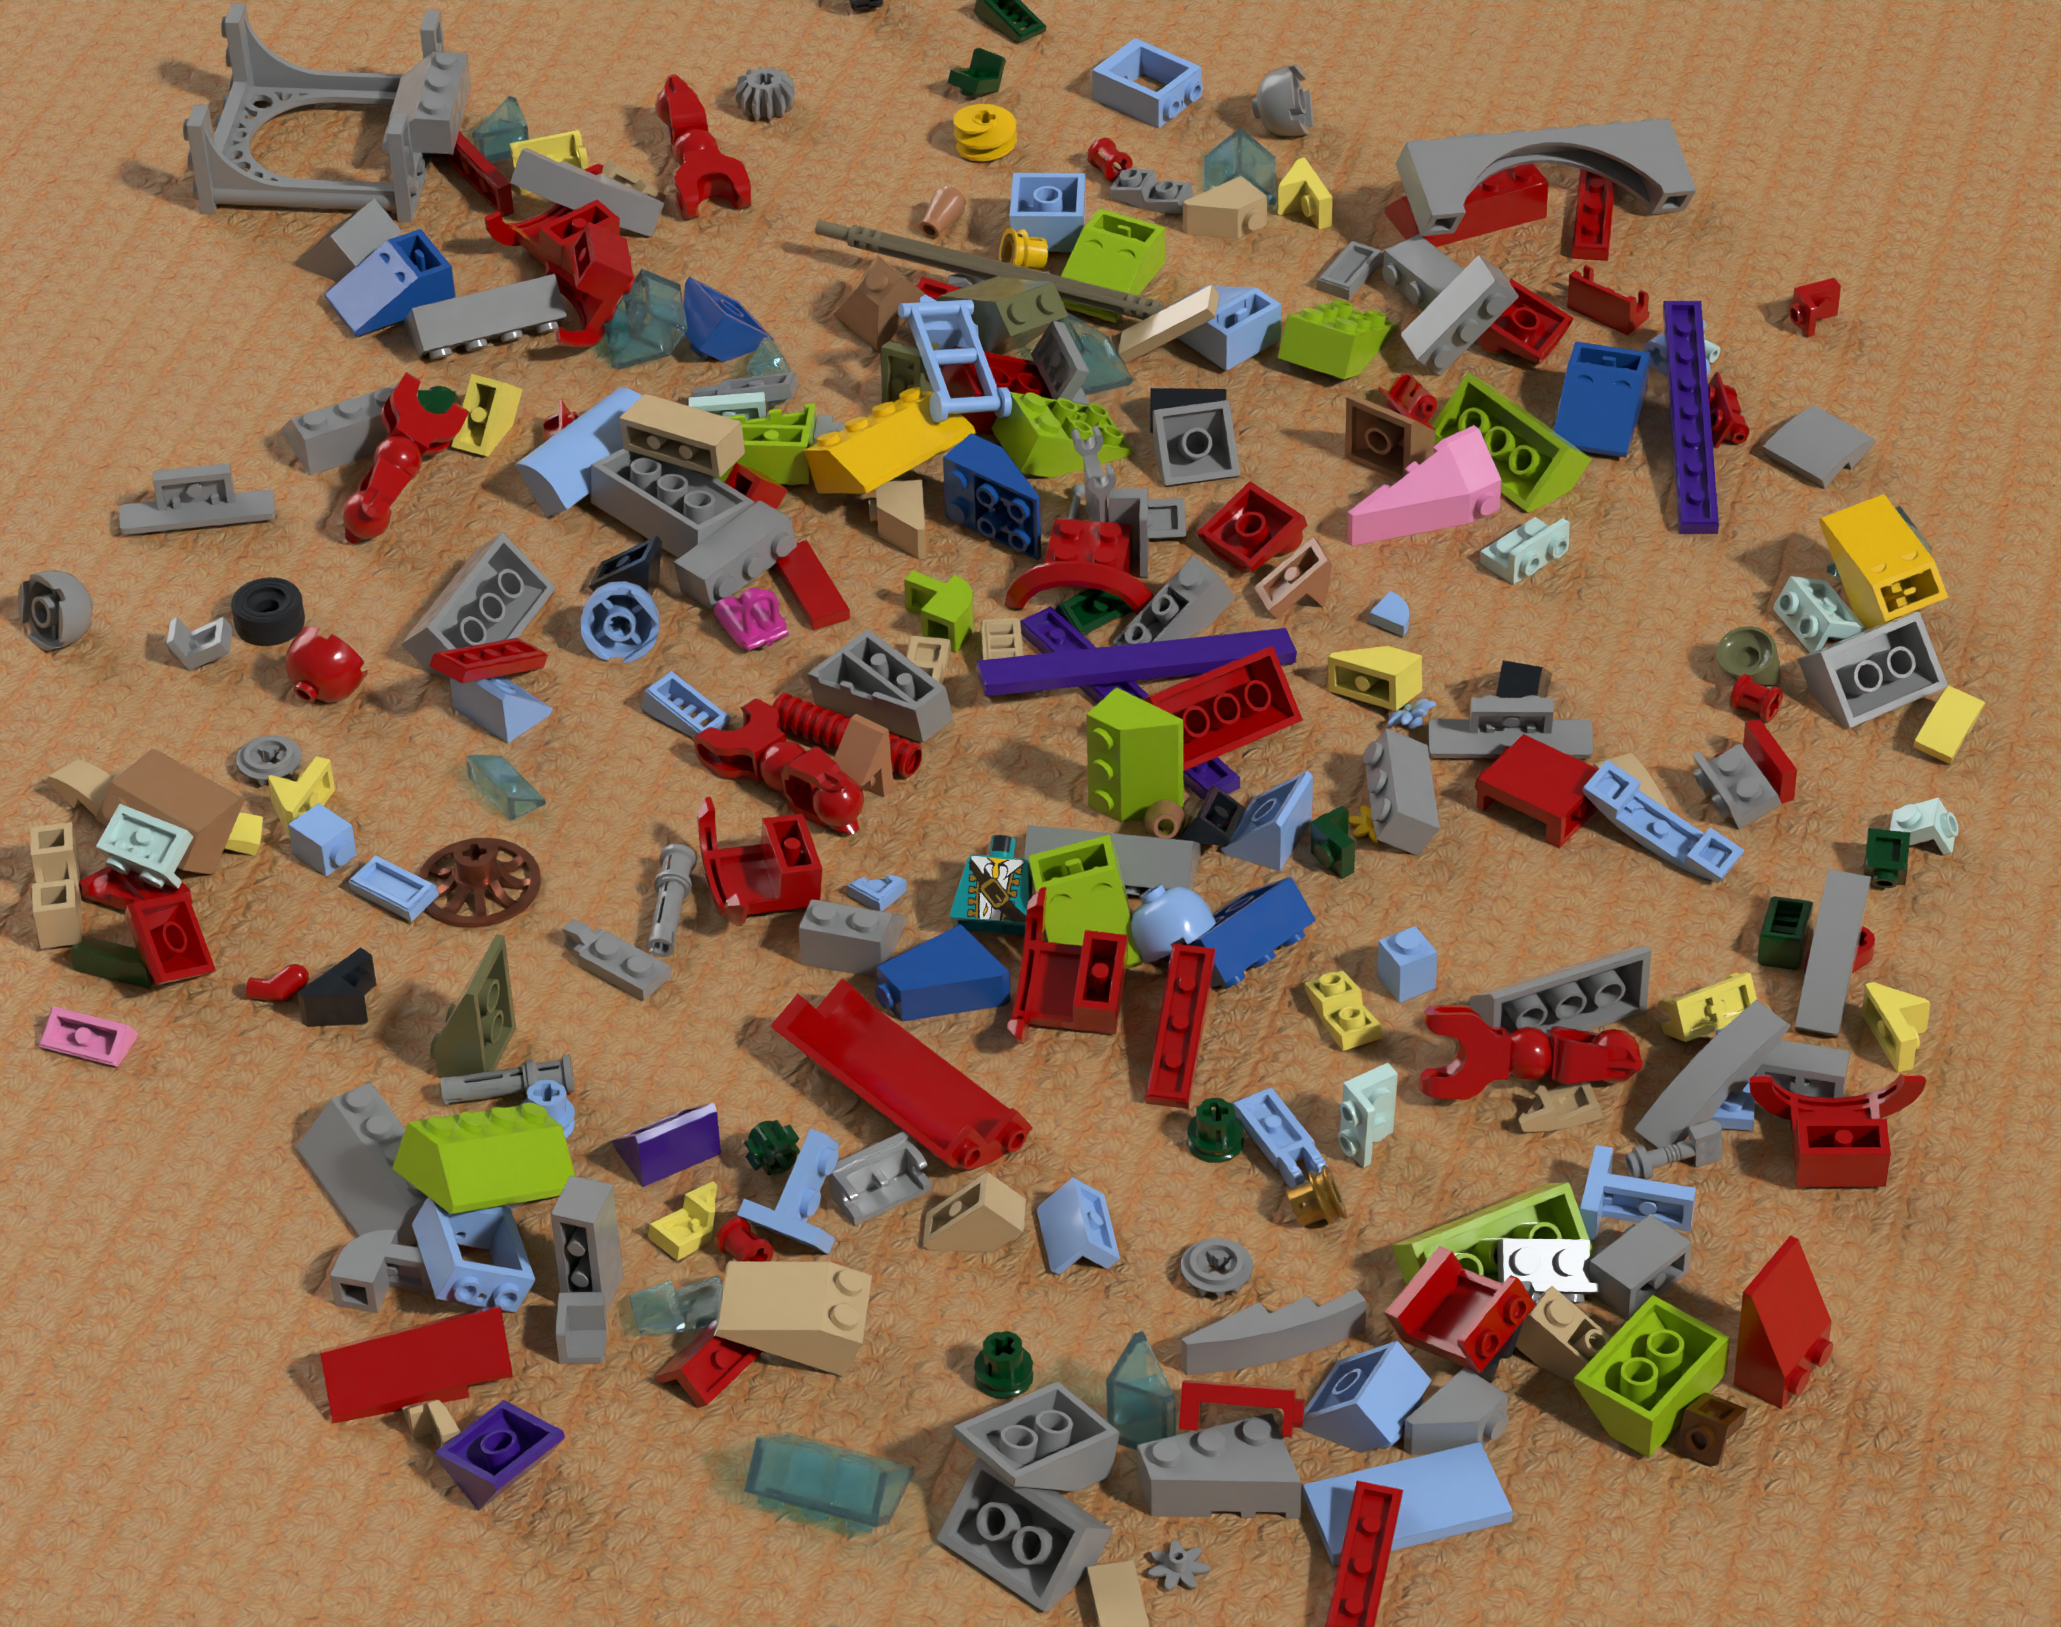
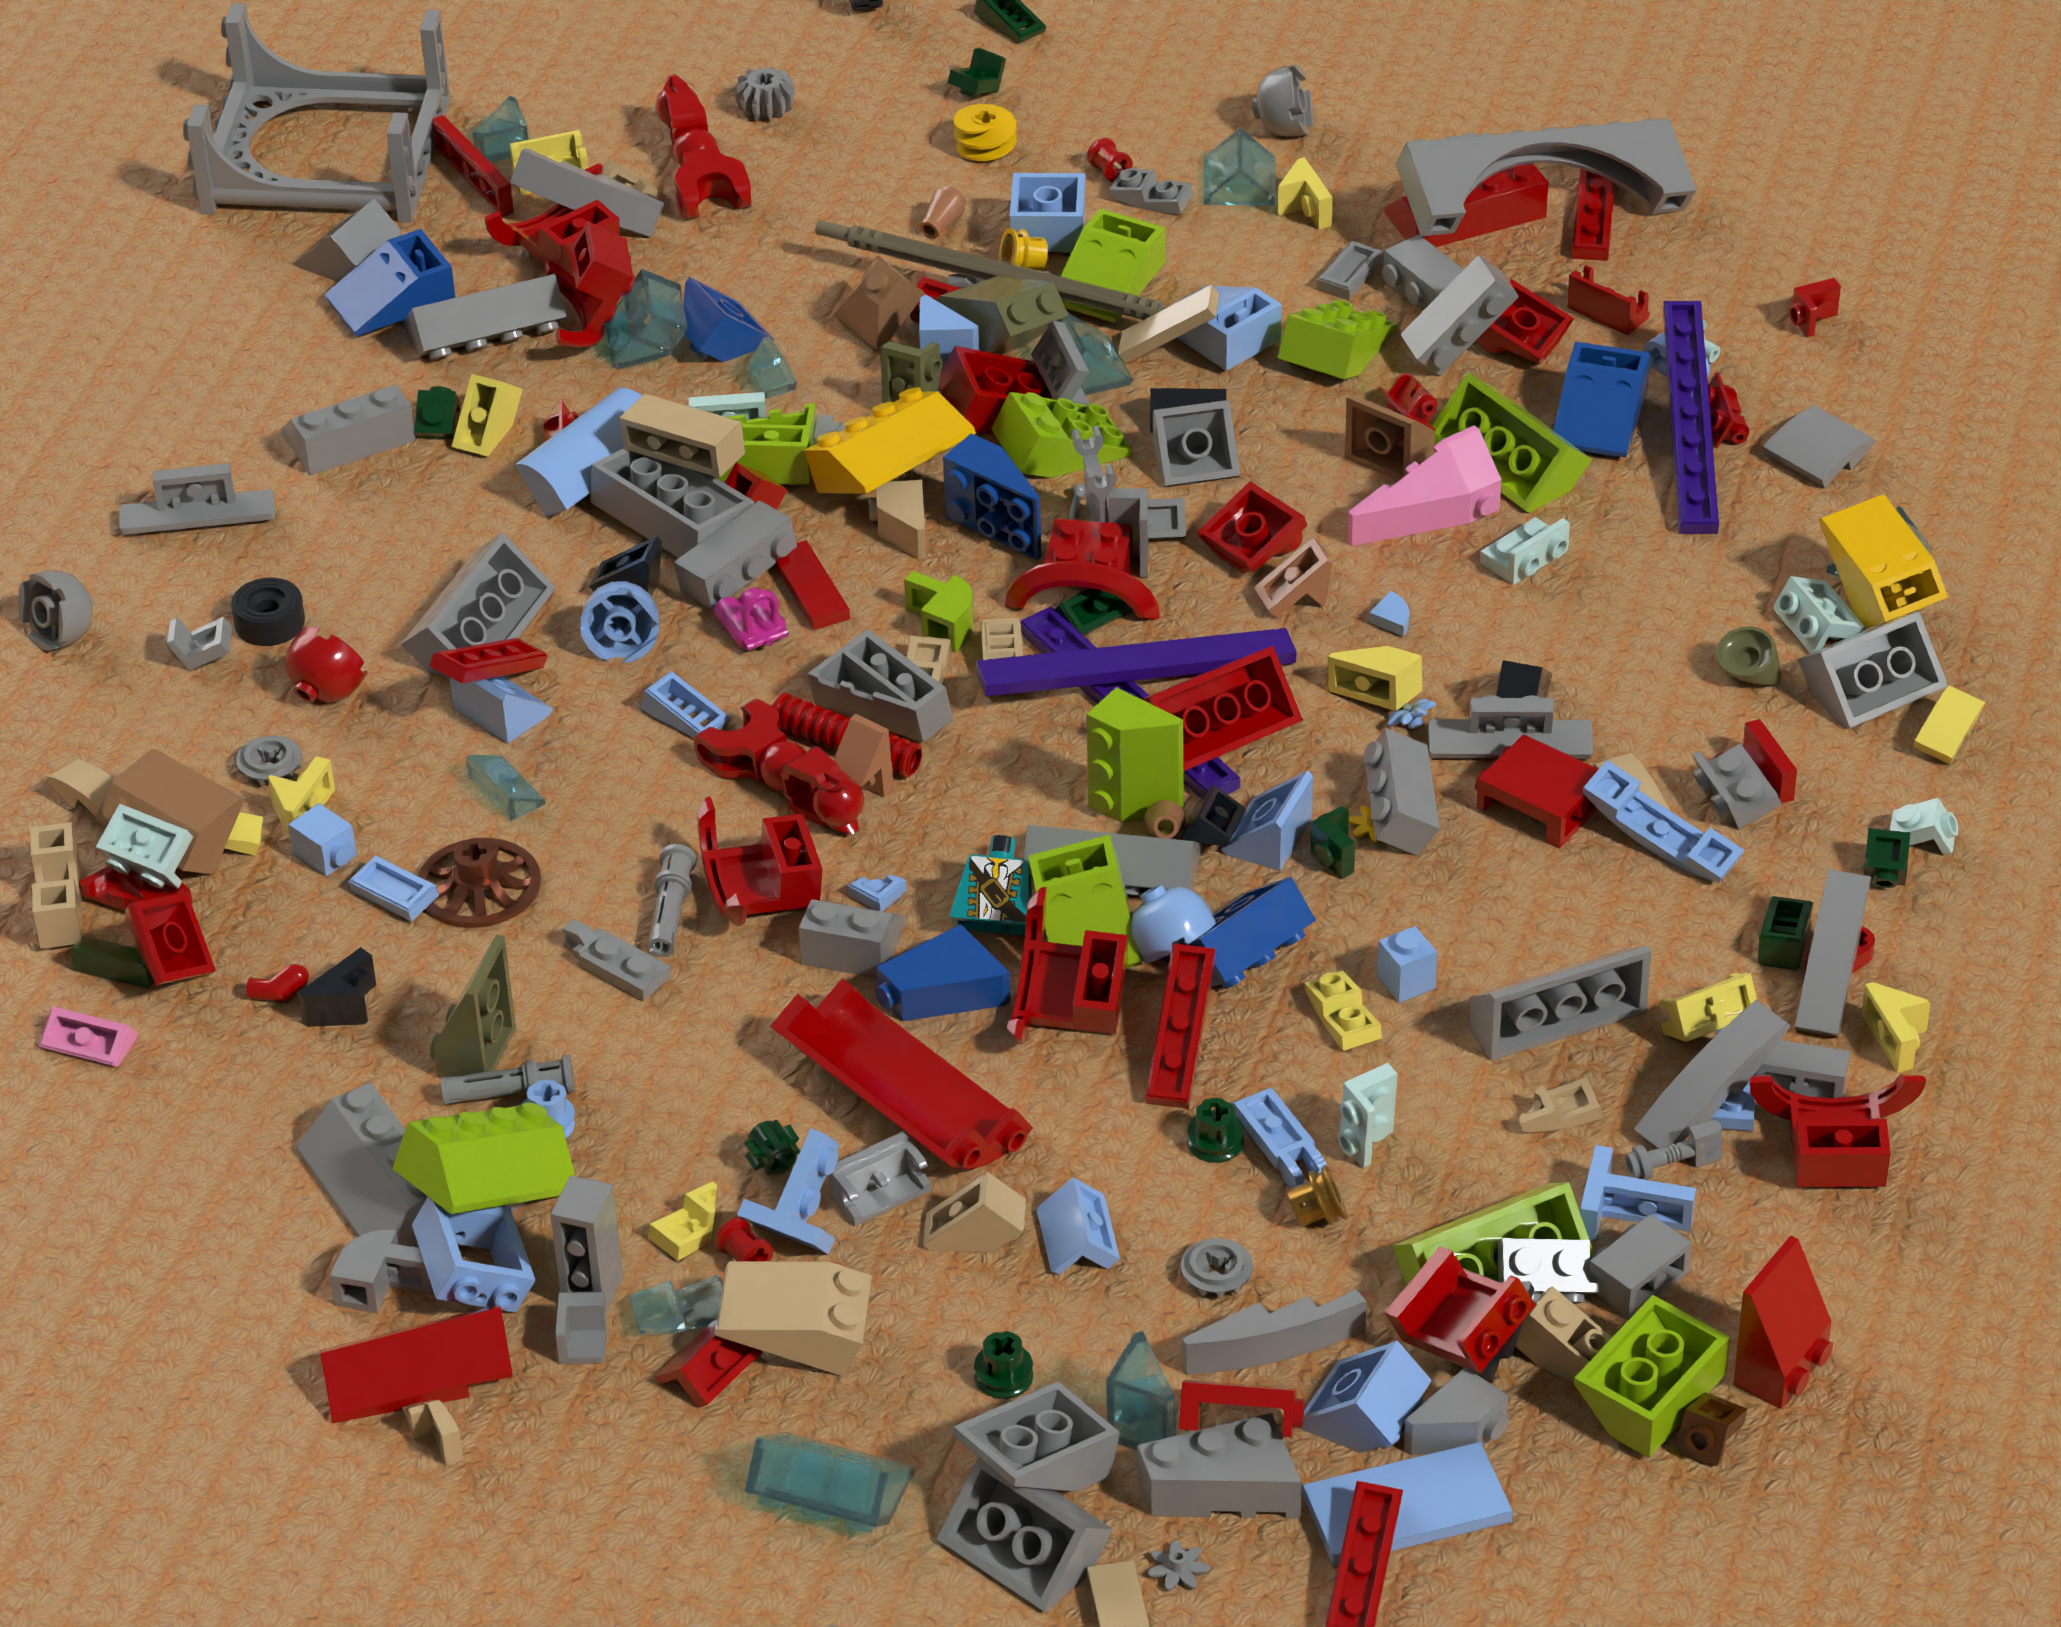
red piece [342,372,469,544] -> none
light grey slope [382,51,471,154] -> none
dark purple slope [435,1400,565,1511] -> none
dark purple slope [612,1103,721,1187] -> none
light grey hinge [691,371,799,405] -> none
light blue piece [898,300,1012,422] -> none
light blue window [1092,38,1203,129] -> none
light grey slope [1113,556,1235,646] -> none
tan slope [1183,176,1267,239] -> none
red piece [1419,1005,1643,1100] -> none
red bush [1730,674,1783,722] -> none

